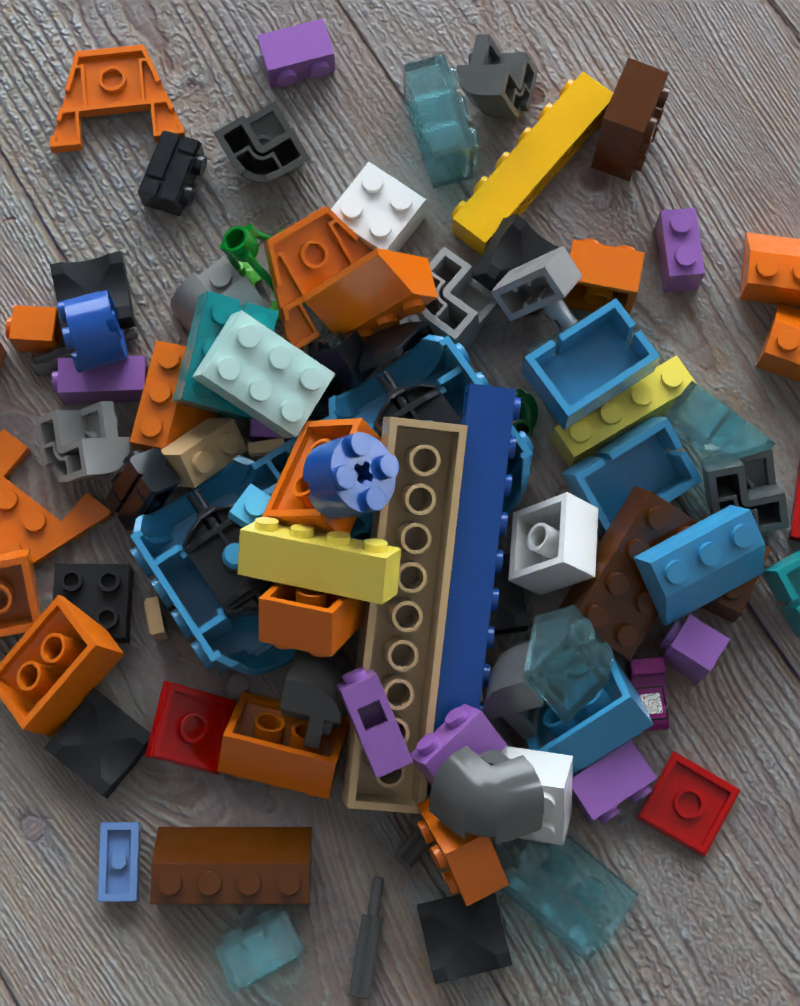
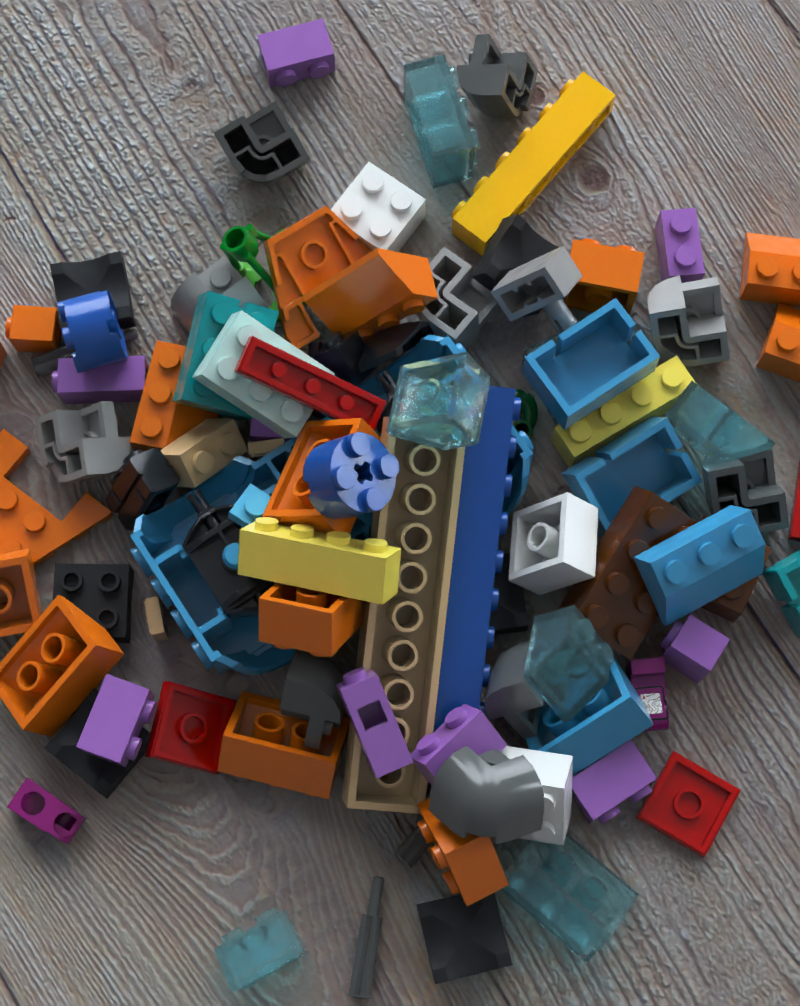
orange wing [49,44,186,153] -> none
medium blue plate [98,822,141,902] -> none
black brick [138,130,207,216] -> none
reddish brown slope [150,827,312,906] -> none
reddish brown brick [591,58,671,182] -> none
none -> magenta leg [7,778,86,845]
none -> medium lavender brick [76,674,157,768]
none -> red tile [234,336,387,431]
none -> clear light blue slope [386,352,491,450]
none -> light grey brick [647,275,730,366]

